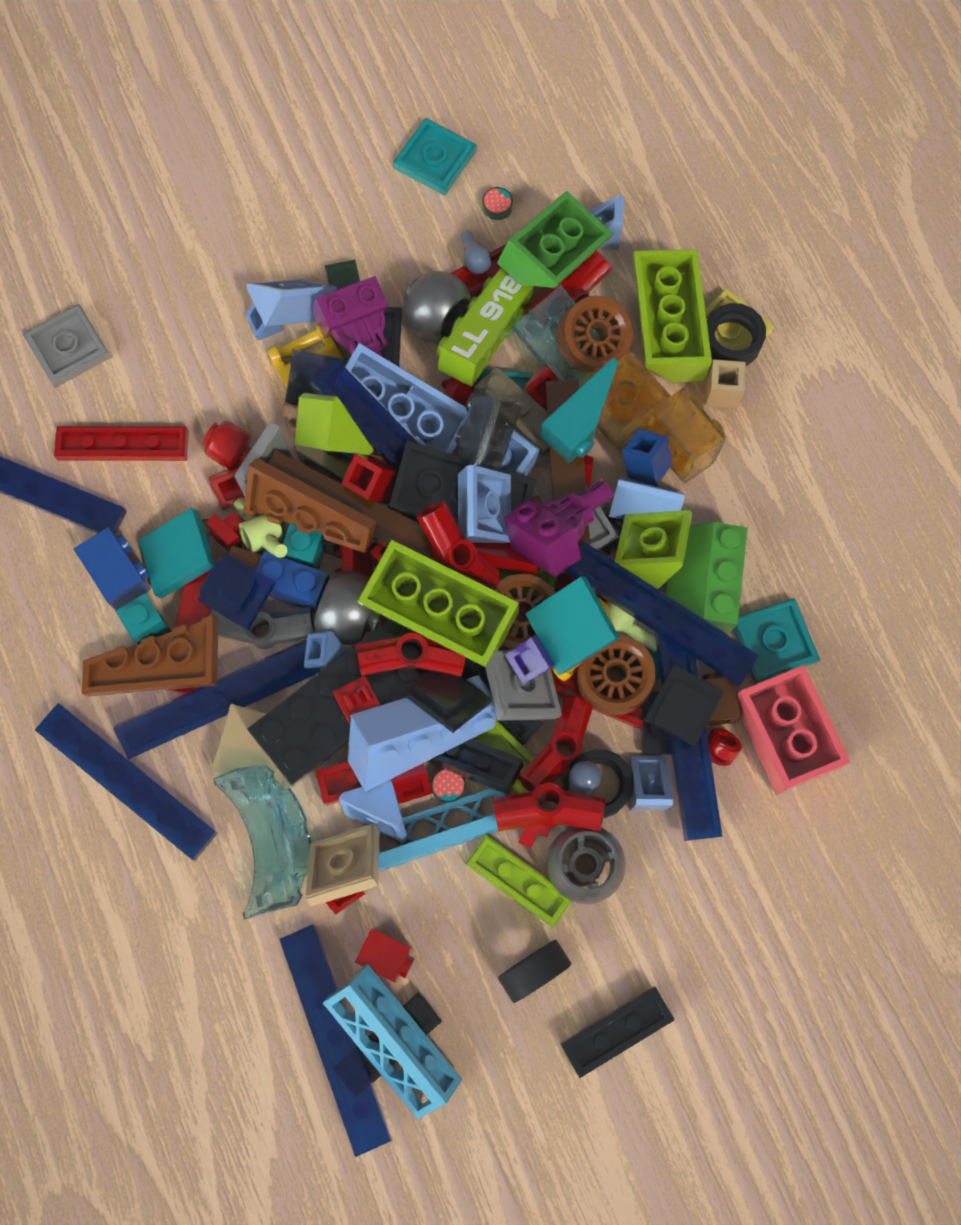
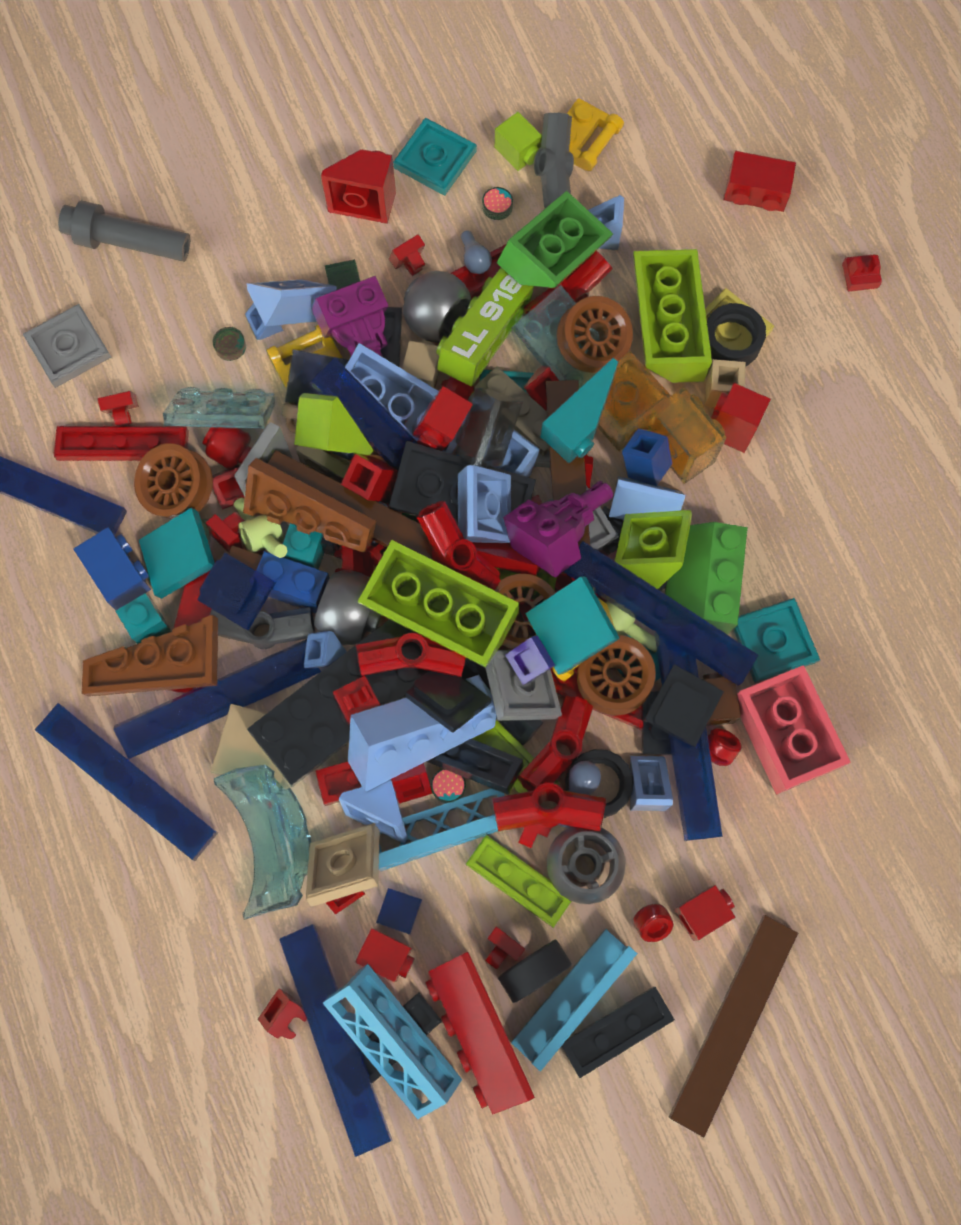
none -> dark grey piece [58,200,191,262]
none -> red tile [97,391,139,426]
none -> dark orange wheel [134,444,213,520]
none -> clear light blue plate [163,387,275,429]
none -> tile [213,327,246,361]
none -> red tile [257,988,308,1039]
none -> red slope [321,149,396,224]
none -> clear blue tile [376,888,422,935]
none -> red tile [389,234,425,276]
none -> tan brick [402,340,439,388]
none -> red brick [412,386,473,451]
none -> red slope [425,952,535,1115]
none -> red tile [485,926,525,969]
none -> lime brick [495,112,542,171]
none -> medium azure fence [511,929,638,1072]
none -> dark grey piece [534,113,574,208]
none -> yellow plate [567,98,624,171]
none -> red tile [633,904,674,942]
none -> reddish brown tile [669,915,798,1138]
none -> red brick [674,885,736,941]
none -> red brick [708,383,771,453]
none -> red brick [723,151,796,212]
none -> red tile [842,254,882,292]

